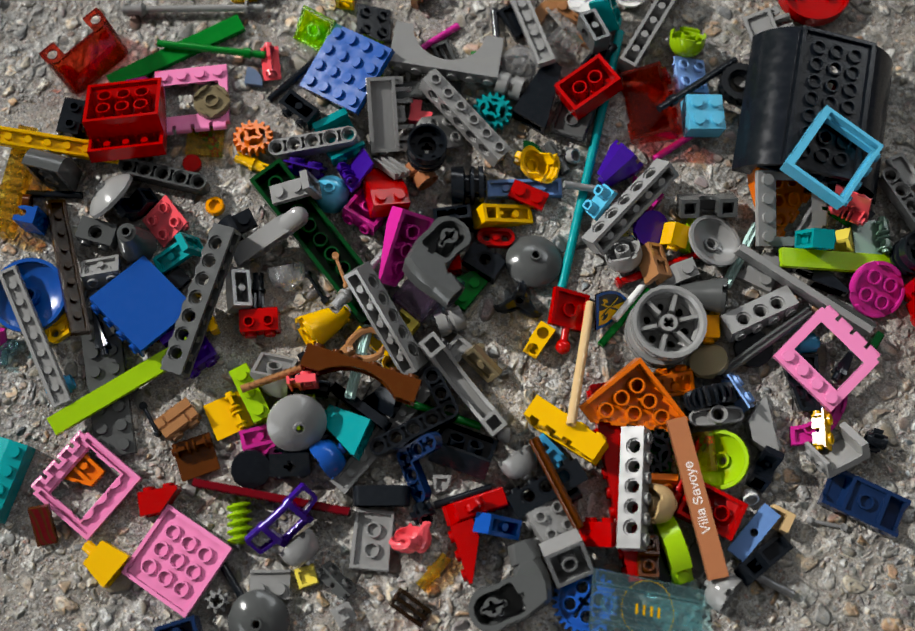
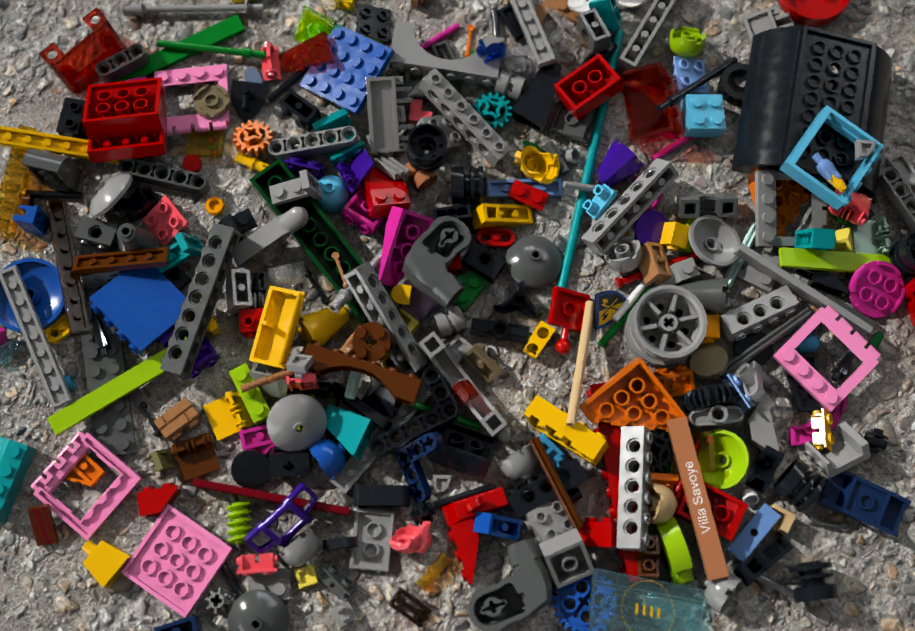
none -> reddish brown plate [72,247,171,275]
none -> dark grey beam [95,44,149,83]
none -> olive tile [149,449,176,472]
none -> black shield [231,80,269,123]
none -> coral hinge [236,553,280,576]
none -> yellow container [249,285,307,370]
none -> clear red wing [279,31,335,73]
none -> light grey tile [286,353,314,379]
none -> black beam [322,536,358,551]
none -> reddish brown plate [352,322,393,362]
none -> yellow tile [391,284,413,305]
none -> clear red tile [452,379,479,404]
none -> orange hinge [464,24,475,57]
none -> black piece [470,318,530,344]
none -> clear blue bracket [476,39,506,64]
none -> light grey connector [735,361,775,410]
none -> black wheel [772,458,826,512]
none -> black wheel [788,560,838,603]
none -> medium blue piece [812,152,847,192]
none -> light grey tile [854,139,876,160]

